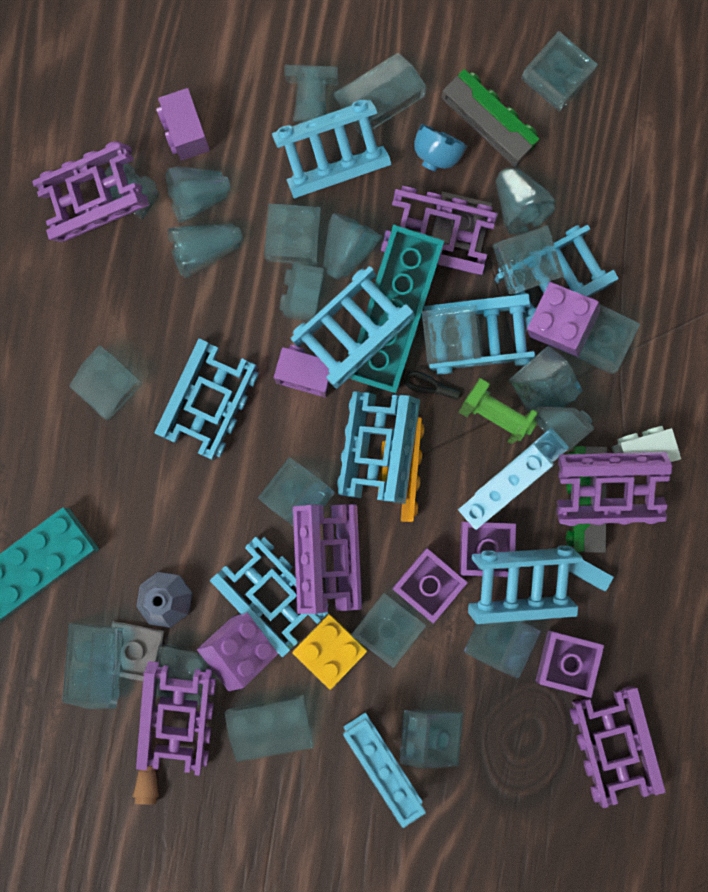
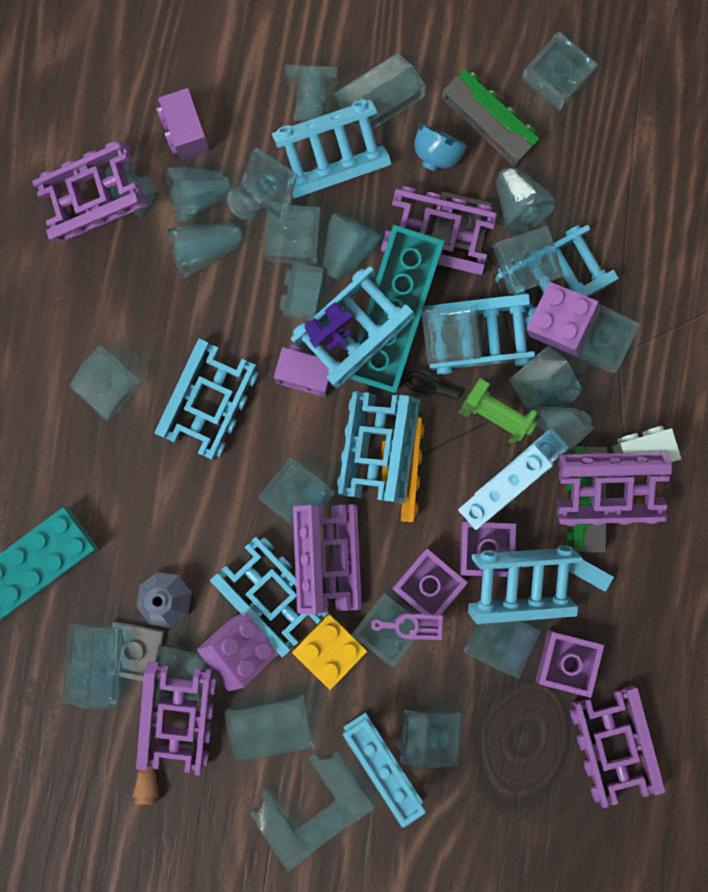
none -> clear light blue plant [227,147,298,220]
none -> clear light blue wedge [251,751,375,872]
none -> dark purple hips [304,302,353,351]
none -> medium lavender piece [371,613,443,640]

